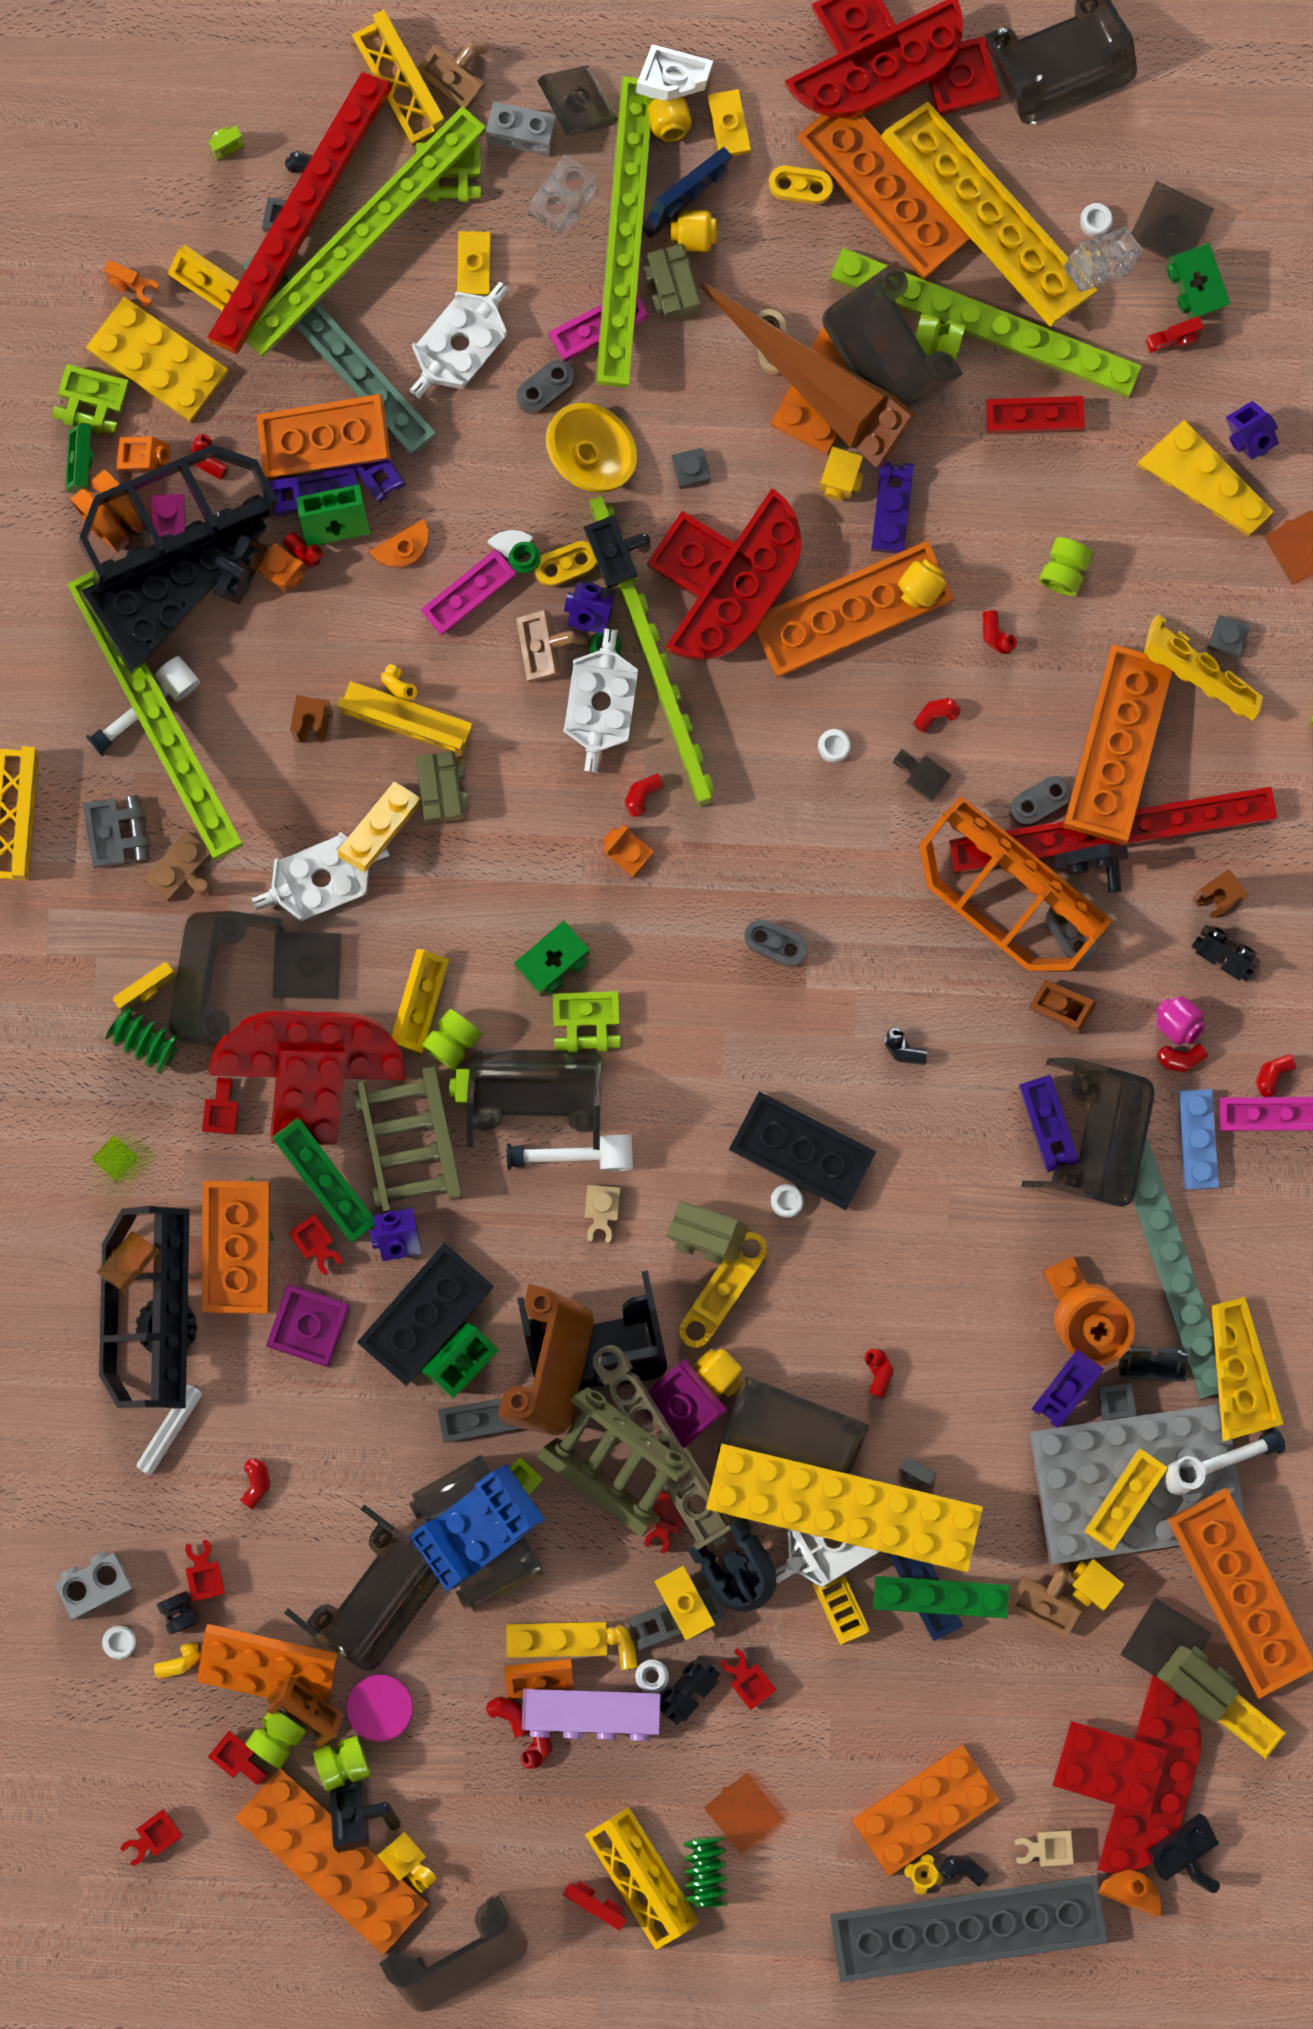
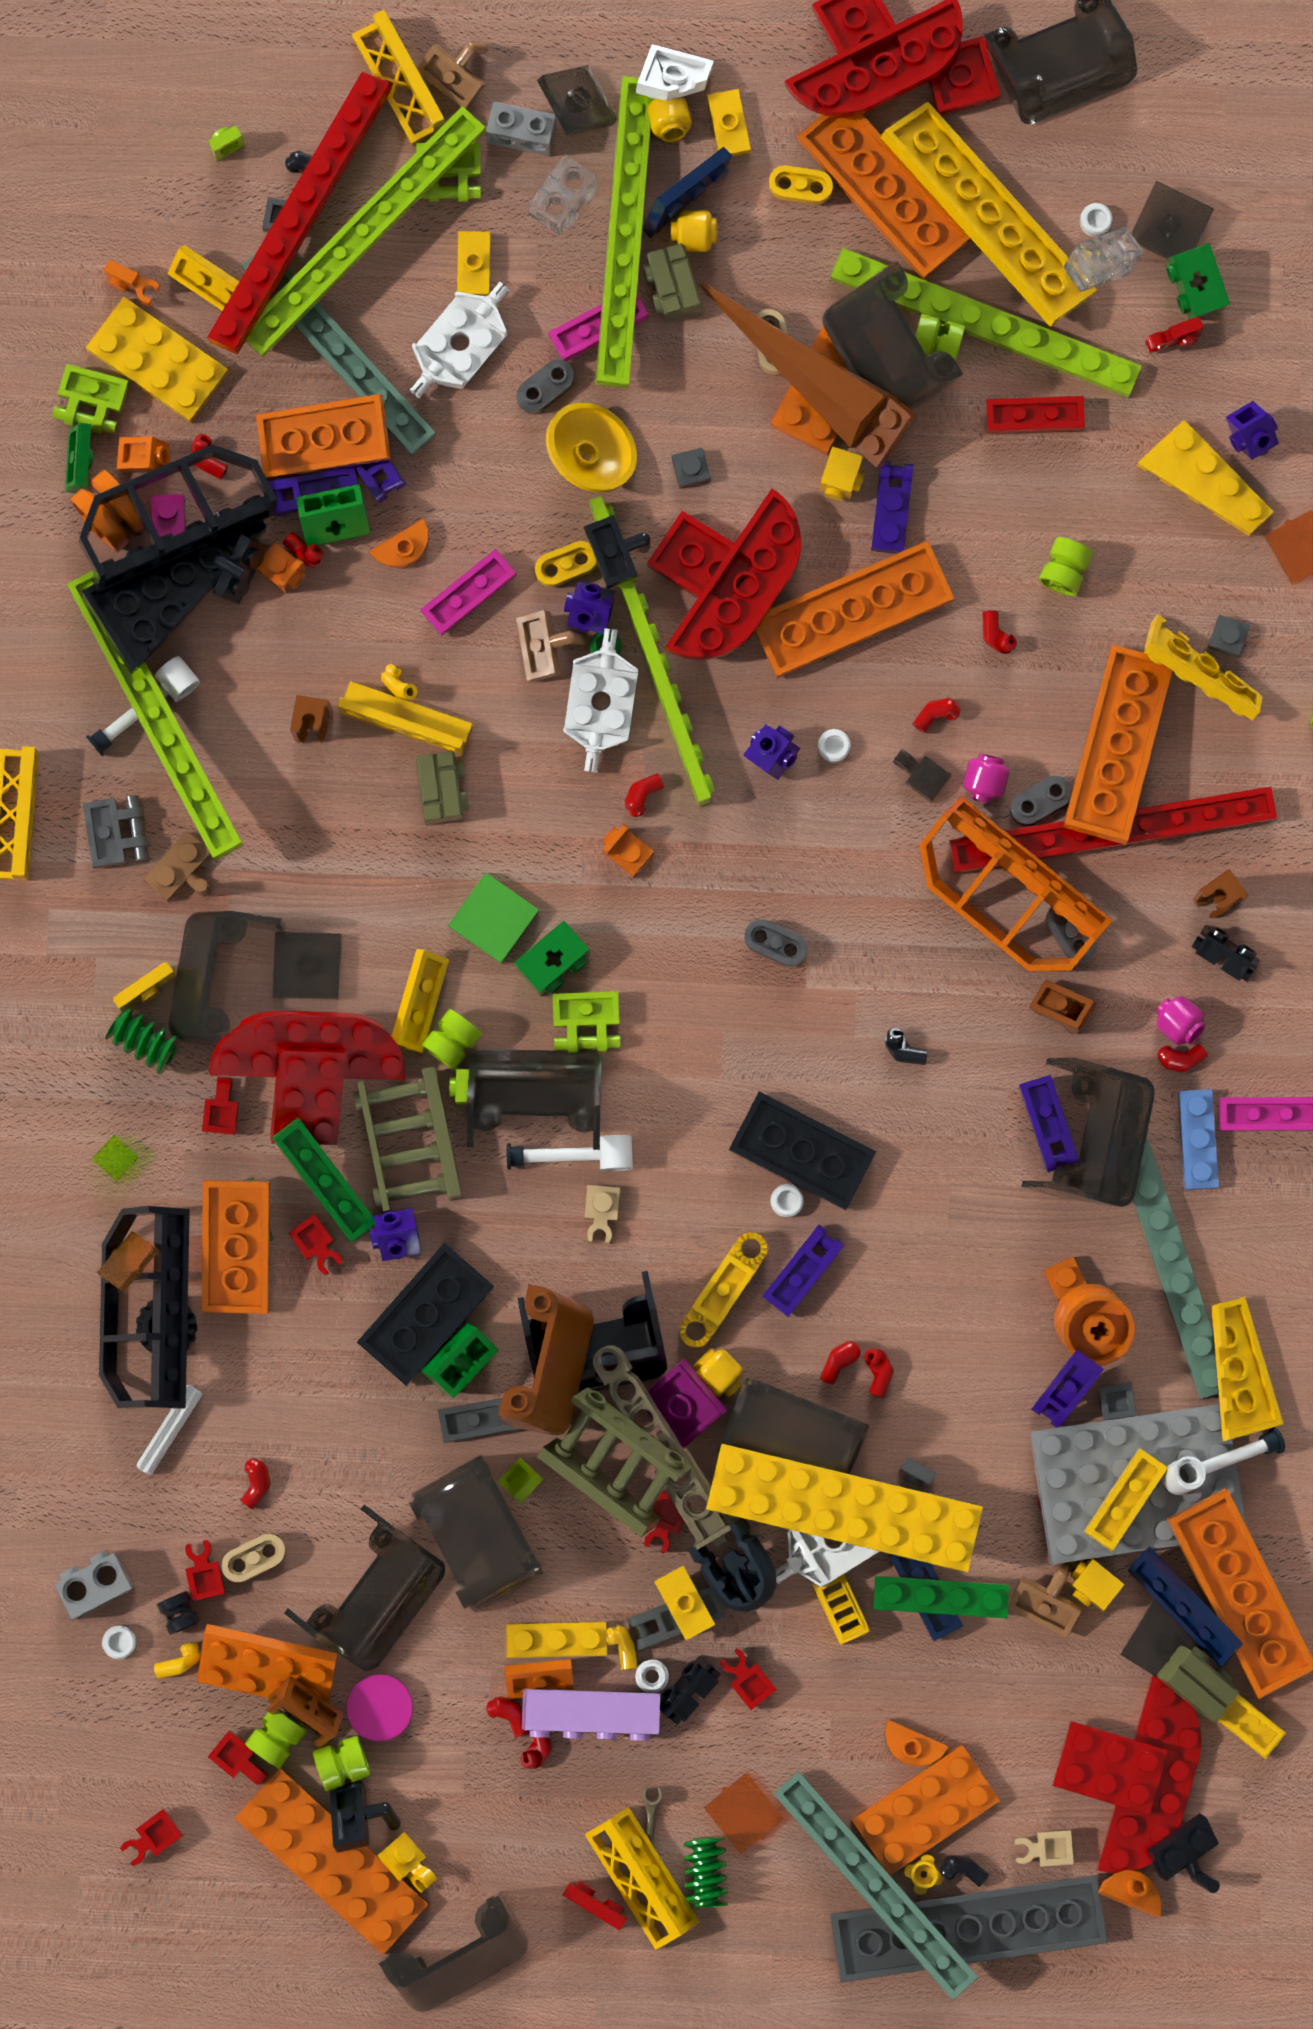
white plate [251,832,390,922] -> none
magenta tile [266,1284,351,1368] -> none
yellow plate [338,782,421,873] -> none
blue plate [409,1464,545,1592] -> none
white tile [487,530,533,561] -> none
green plate [509,542,541,574] -> none
olive brick [667,1201,748,1265] -> none
yellow head [898,558,946,609] -> none
black plate [1055,843,1128,893] -> none
black hinge [1119,1346,1188,1382] -> none
red arm [1256,1054,1296,1097] -> none
none -> tan plate [222,1534,286,1582]
none -> bright green tile [448,873,539,964]
none -> dark tan hand [642,1787,662,1835]
none -> dark purple brick [743,724,801,780]
none -> dark purple plate [762,1225,845,1317]
none -> sand green plate [773,1771,978,2001]
none -> red arm [820,1341,861,1385]
none -> orange plate [884,1719,948,1767]
none -> dark pink head [963,753,1009,803]
none -> dark blue plate [1128,1547,1243,1668]

